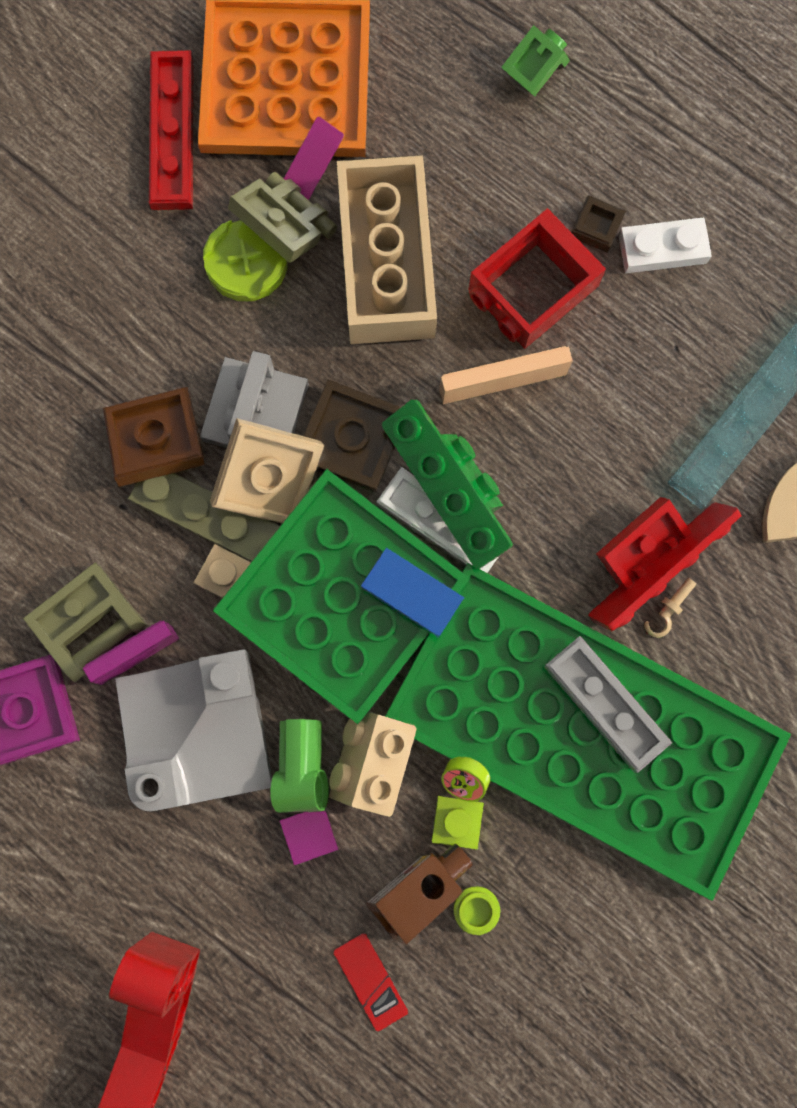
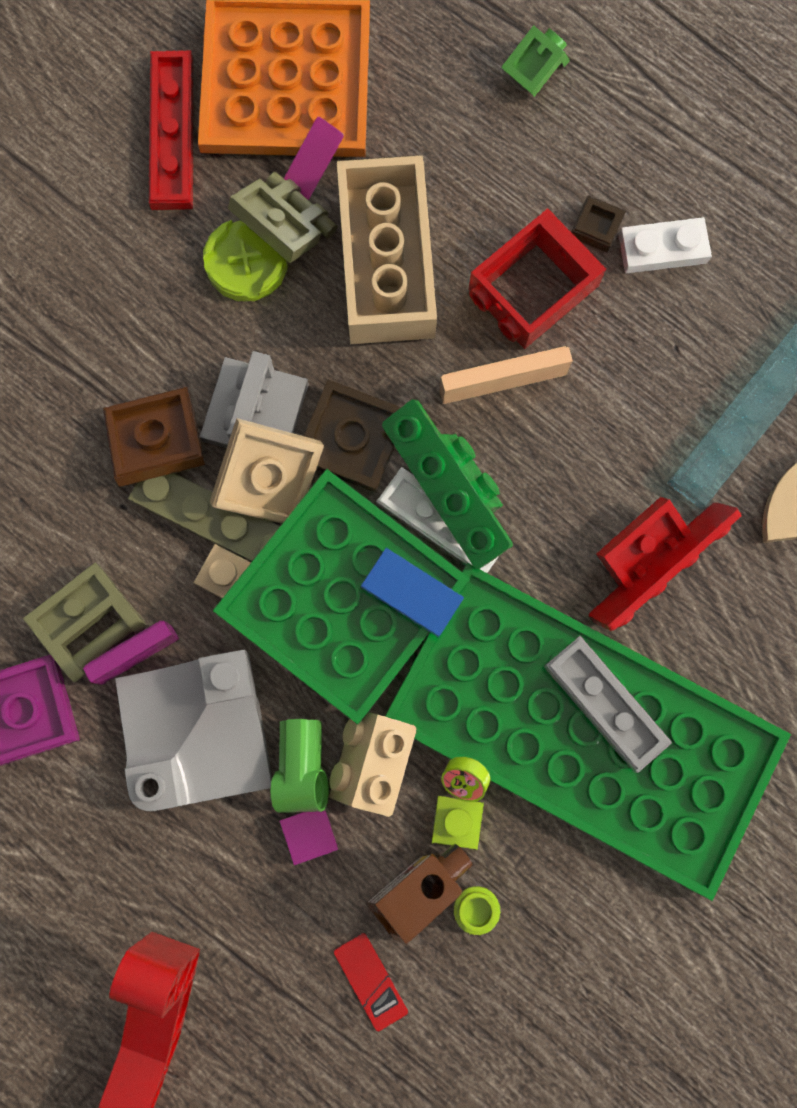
tan hand [644,578,696,638] -> none

